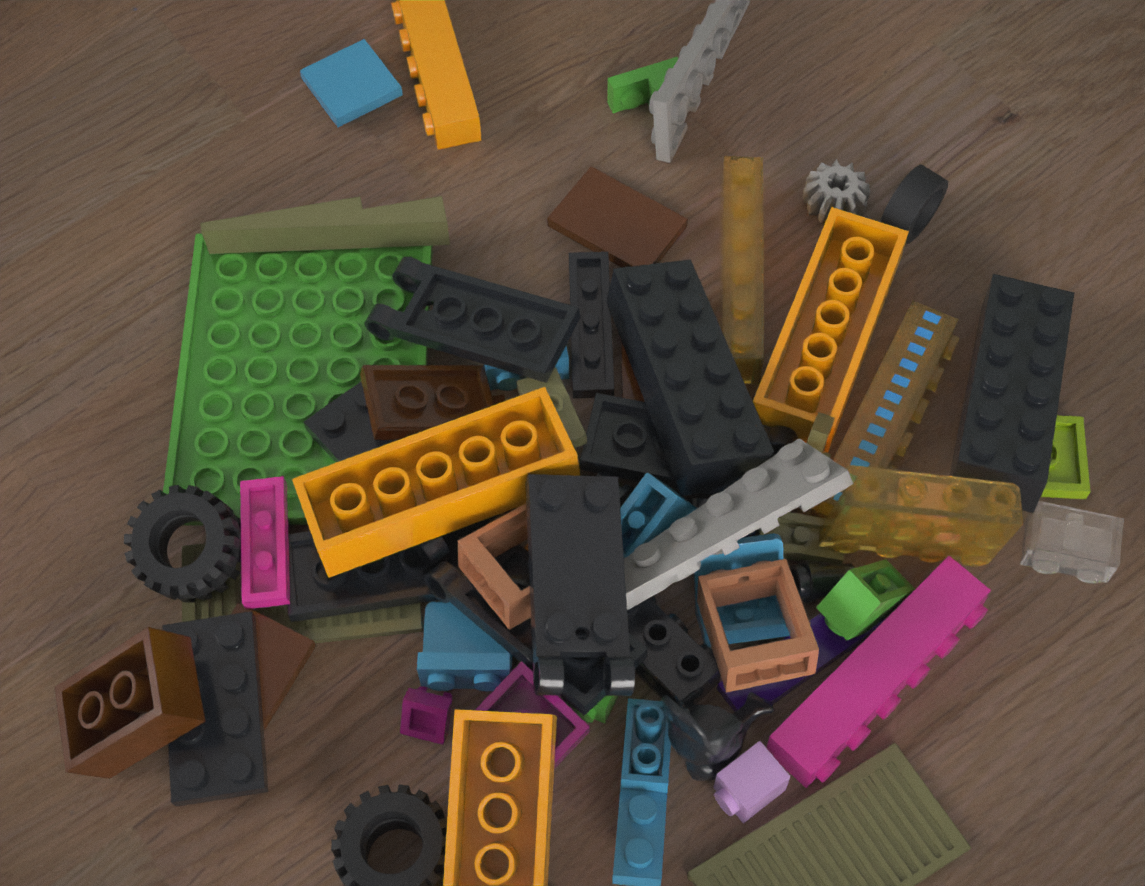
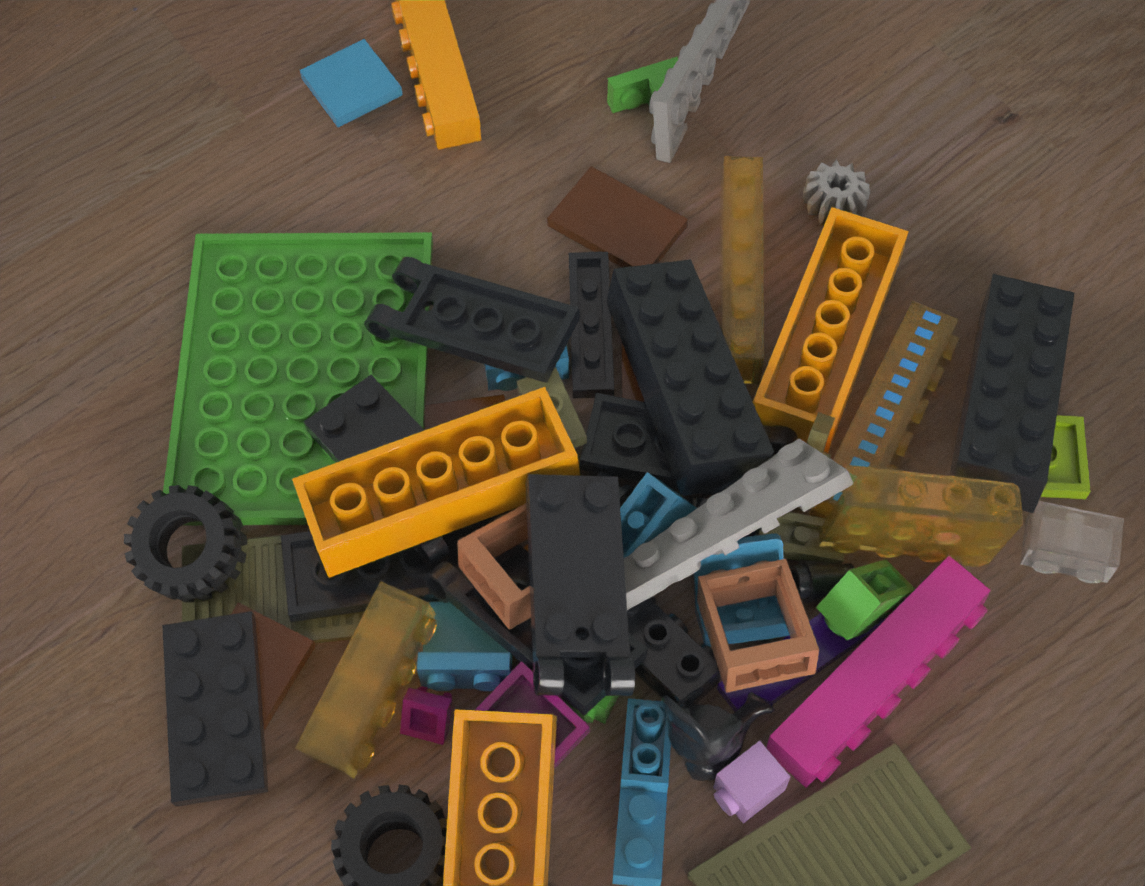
reddish brown brick [54,627,205,779] -> none
olive slope [200,196,450,254] -> none
dark pink plate [240,476,290,609] -> none
reddish brown tile [360,365,494,440] -> none
black tyre [880,164,948,244] -> none
none -> clear yellow brick [295,582,437,779]

